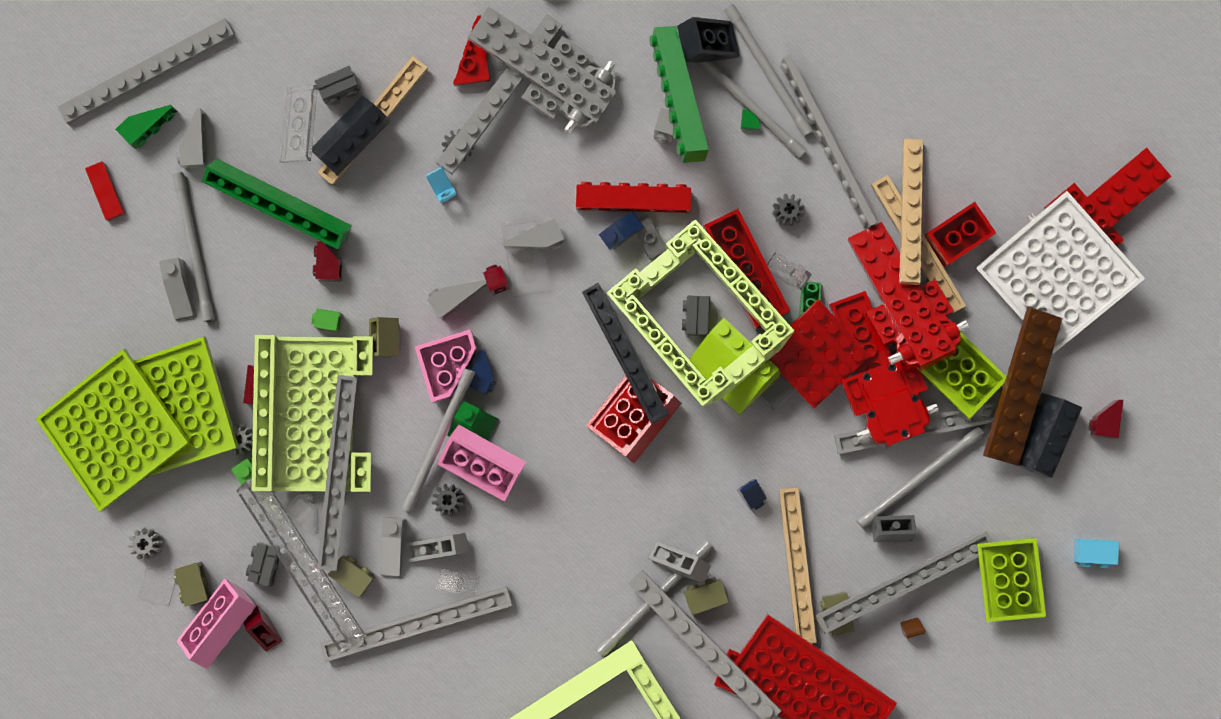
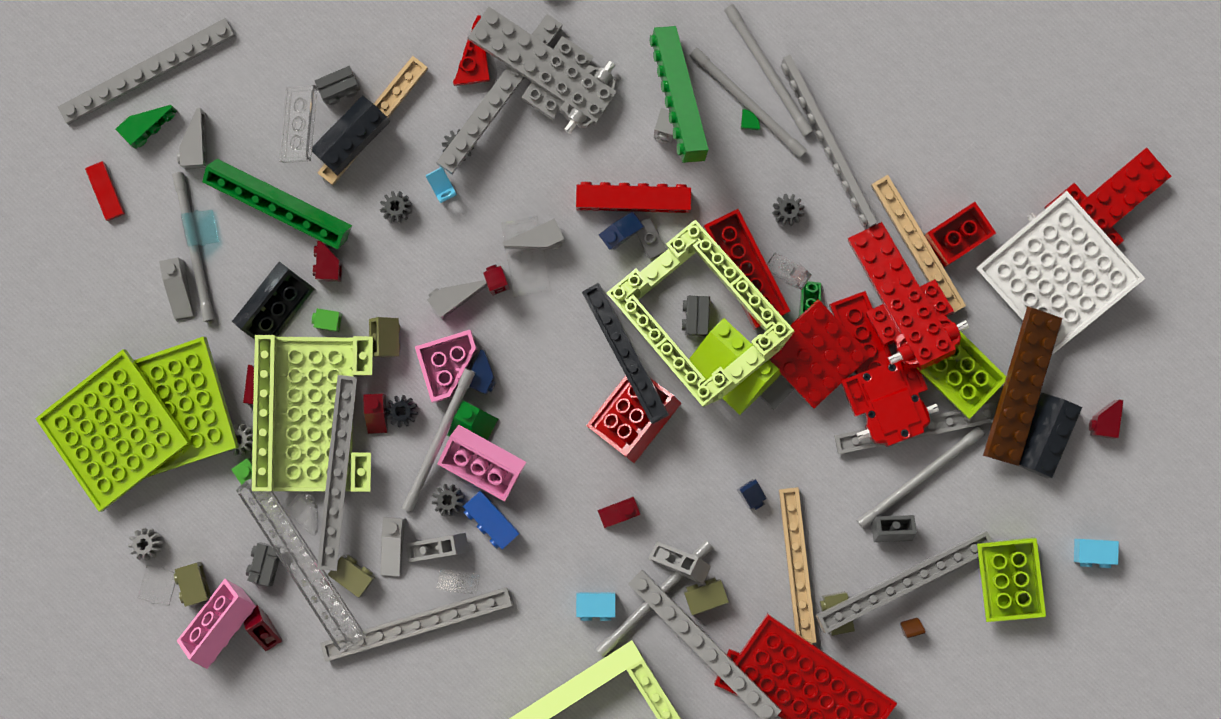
black slope [677,17,740,63] -> none
tan plate [899,139,923,285] -> none
none -> clear light blue piece [181,210,219,247]
none -> black slope [232,261,315,340]
none -> dark red slope [363,393,388,434]
none -> dark grey gear [380,191,412,223]
none -> black gear [385,395,418,428]
none -> blue brick [463,491,520,549]
none -> medium azure brick [576,592,615,621]
none -> dark red slope [597,497,640,528]

